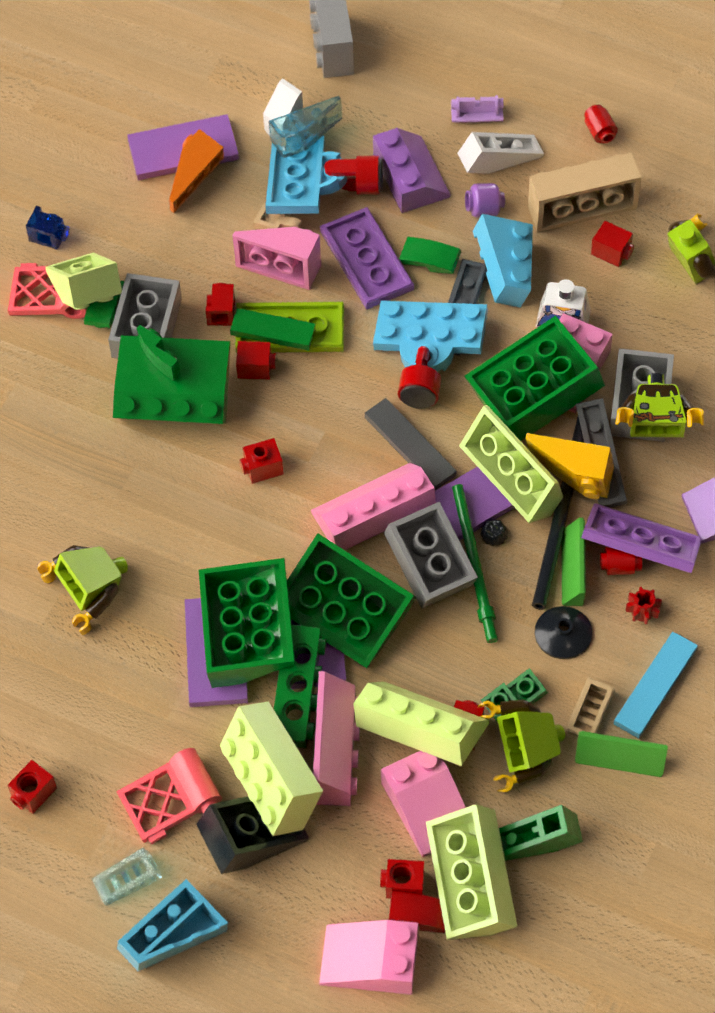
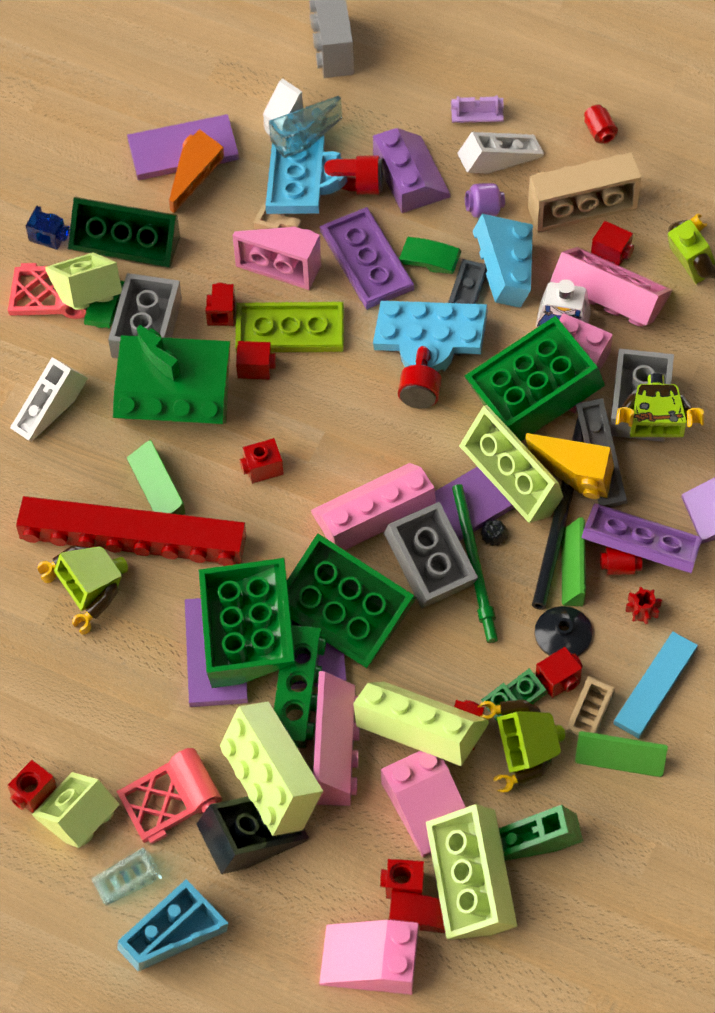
green tile [230,308,316,351] -> none
dark grey tile [364,398,457,491] -> none
none -> white slope [10,357,88,442]
none -> red brick [16,496,247,566]
none -> yellowish green slope [32,772,120,848]
none -> dark green slope [68,197,180,267]
none -> slope [127,440,185,515]
none -> red brick [535,647,583,698]
none -> bright pink slope [550,247,672,327]

